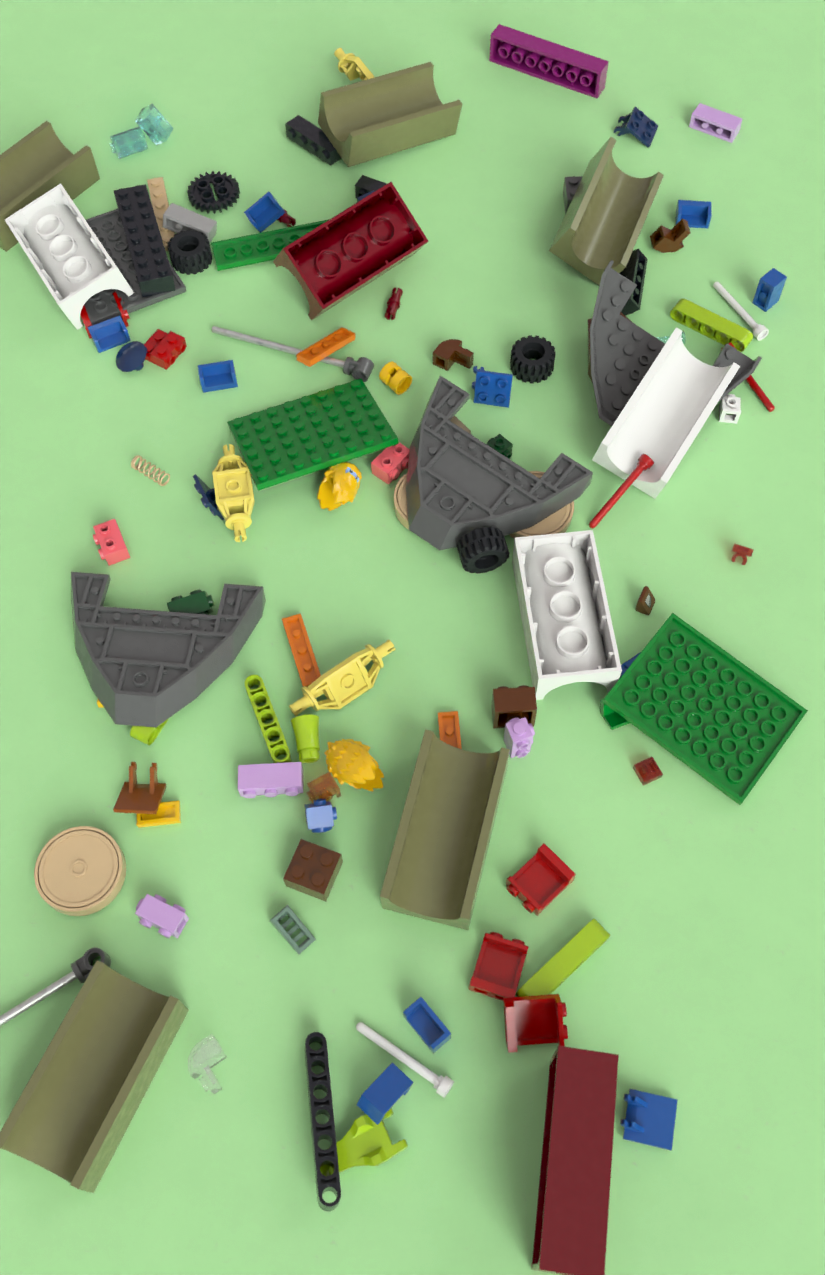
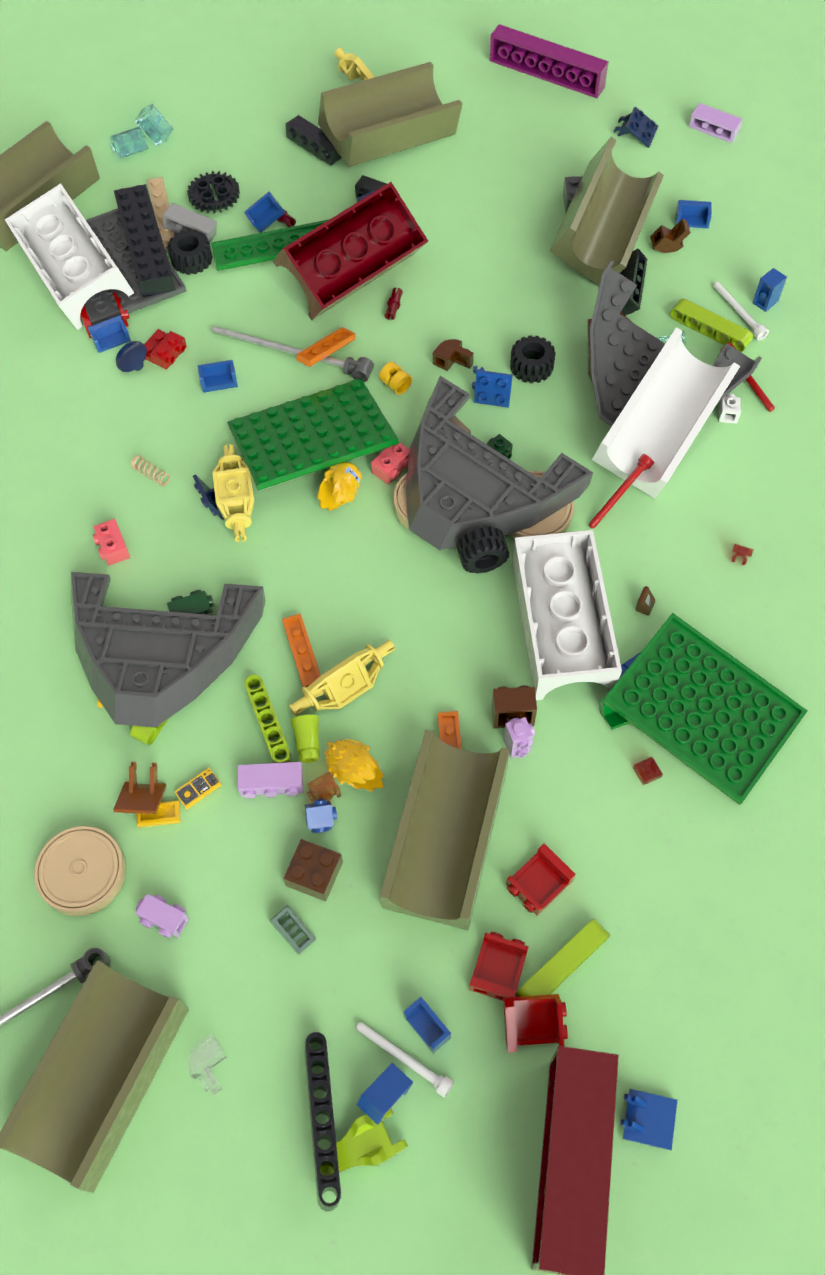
none -> tile [174,768,222,810]

